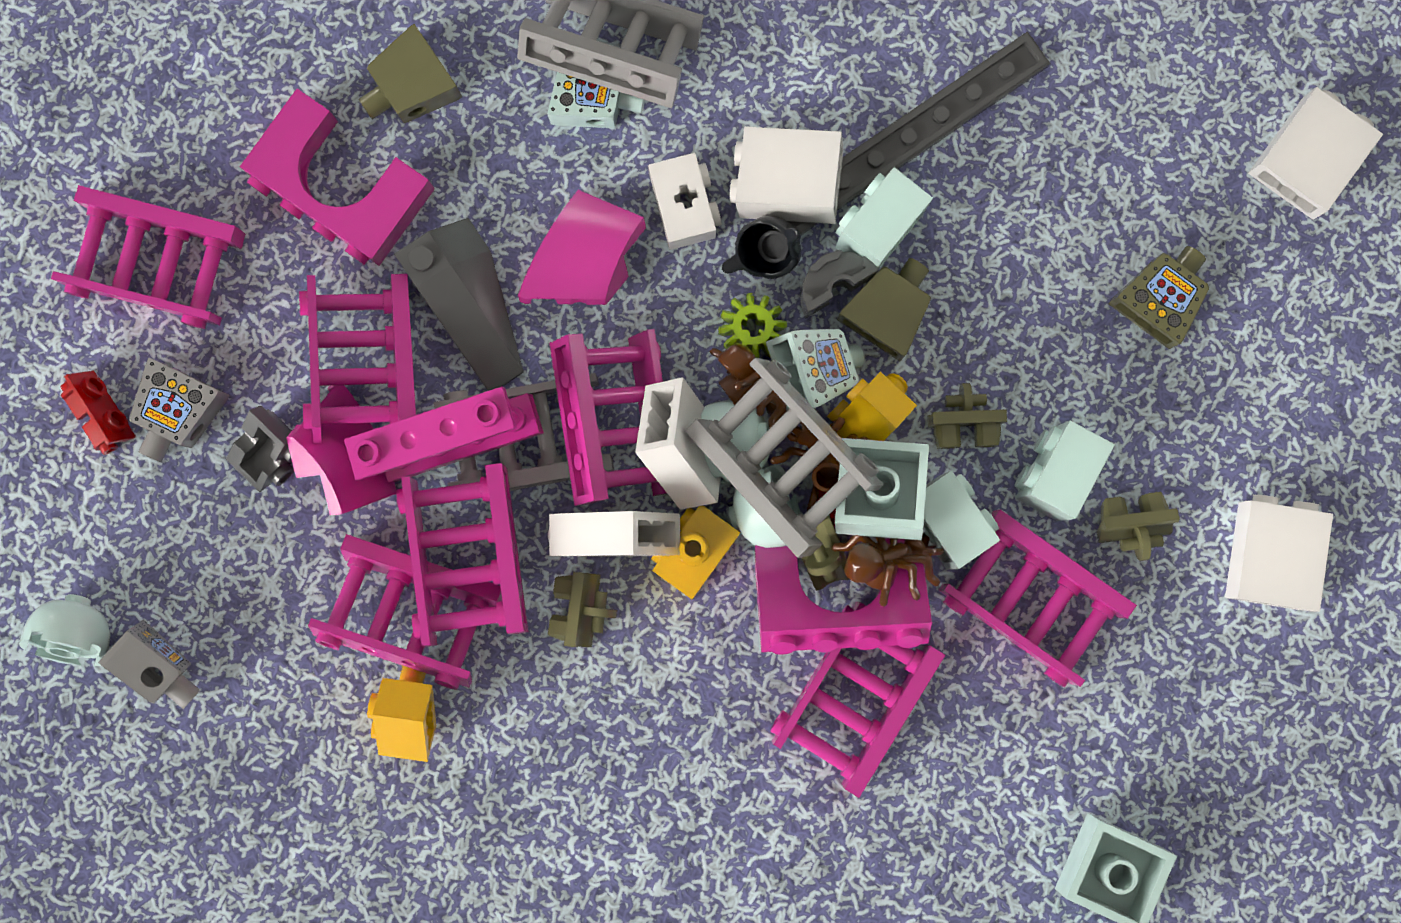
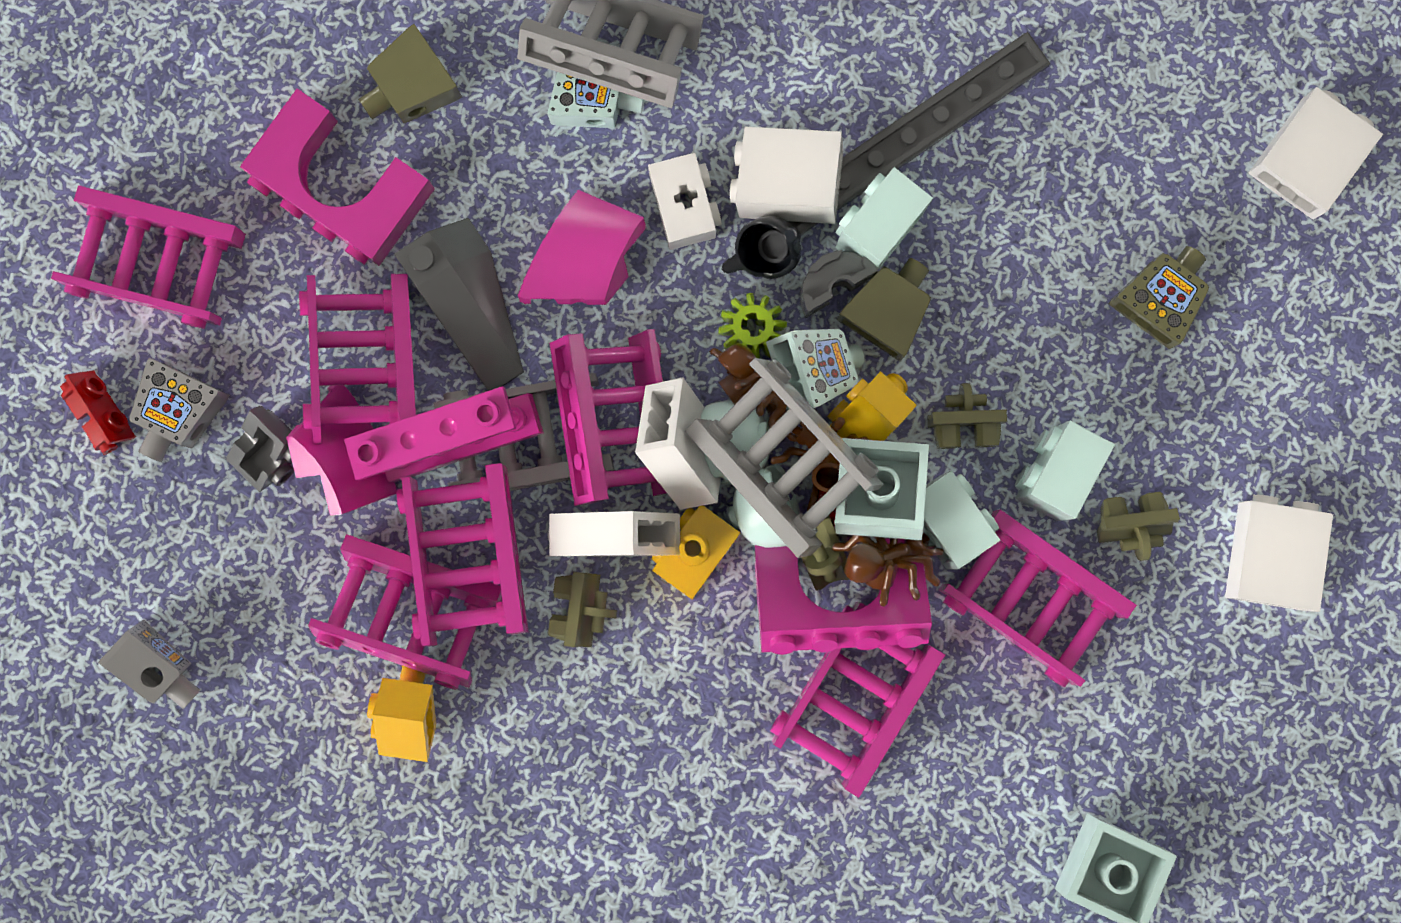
light aqua cylinder [19,594,110,666] -> none

